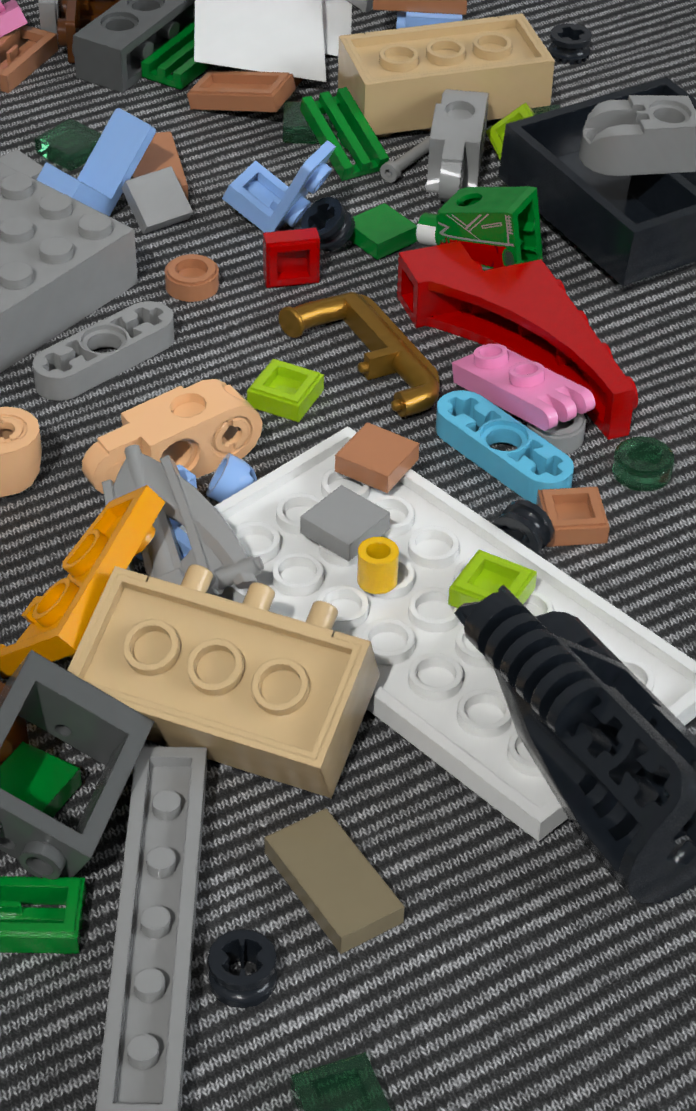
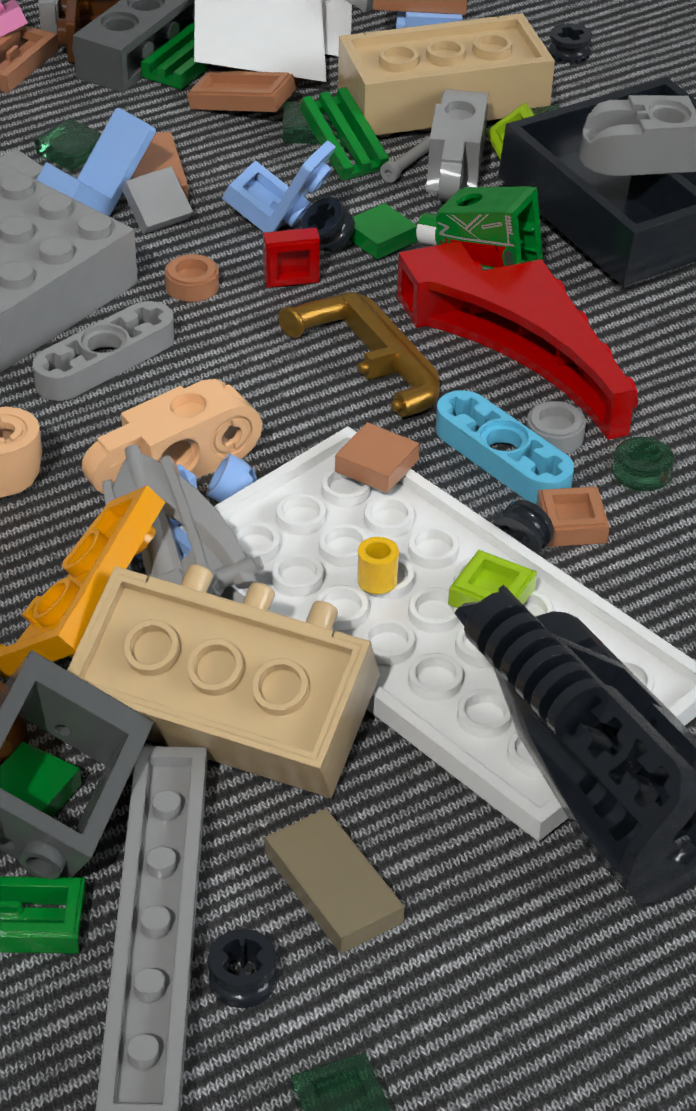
lime tile [247,359,324,422] -> none
light grey tile [300,485,390,561] -> none
bright pink hinge [452,344,595,431] -> none

